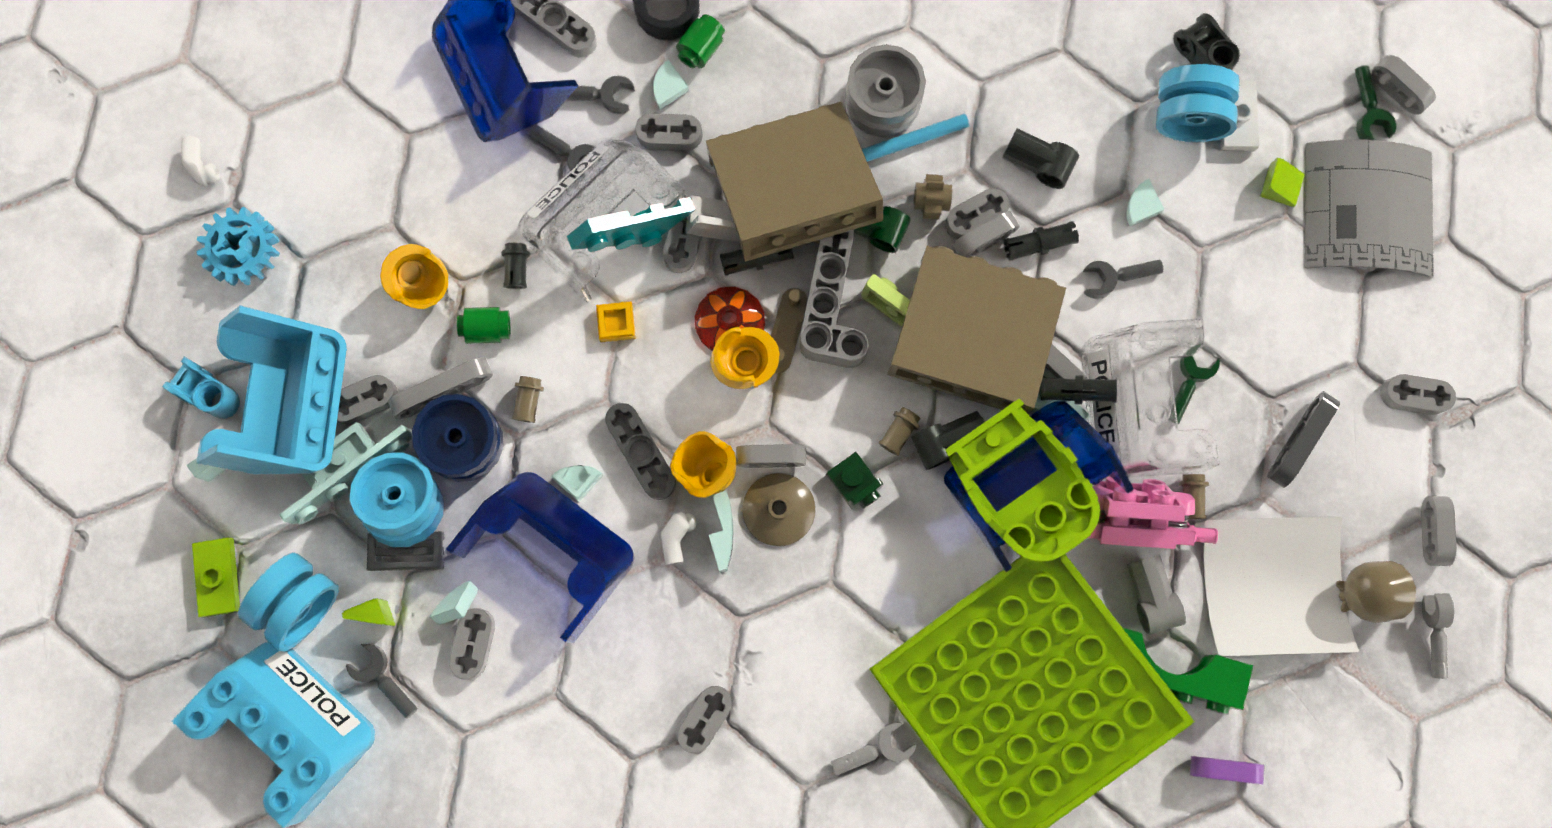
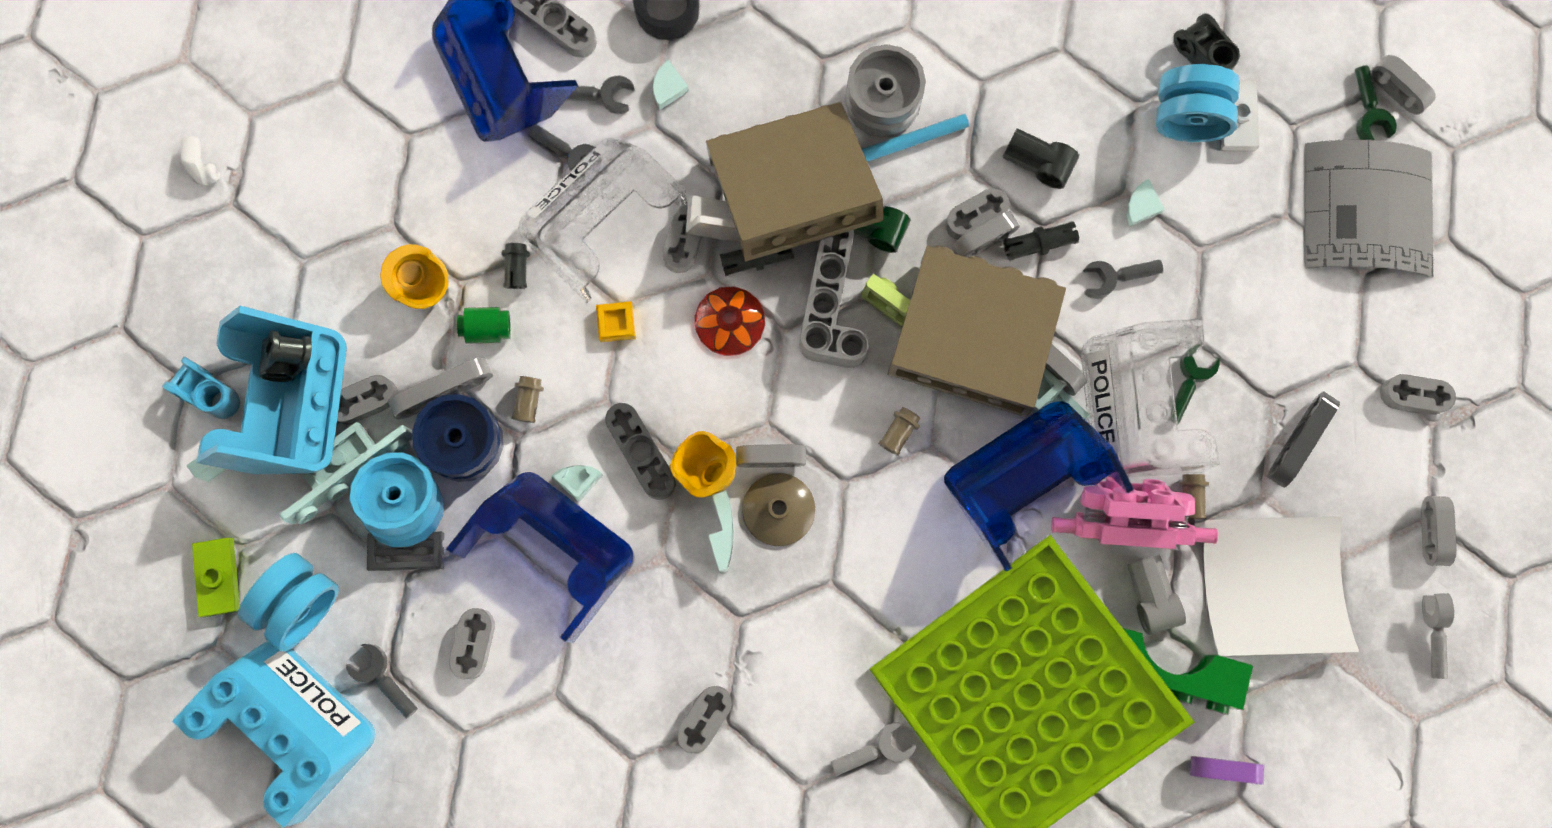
medium azure gear [196,207,280,286] -> none
lime slope [341,598,396,626] -> none
light aqua tile [430,581,478,625] -> none
teal wing [566,197,695,252] -> none
light grey beam [635,113,703,151] -> none
white arm [661,512,697,565] -> none
green brick [676,14,725,68] -> none
yellow helmet [710,327,780,389] -> none
dark tan piece [771,288,808,373] -> none
dark green bracket [826,452,883,509] -> none
pearl dark grey piece [911,411,985,470] -> none
dark tan gear [914,174,952,220] -> none
lime slope [945,398,1100,562] -> none
pearl dark grey pin [1041,375,1117,405] -> none
lime slope [1260,157,1305,207] -> none
dark tan helmet [1336,561,1416,623] -> none
none -> pearl dark grey piece [259,331,312,382]

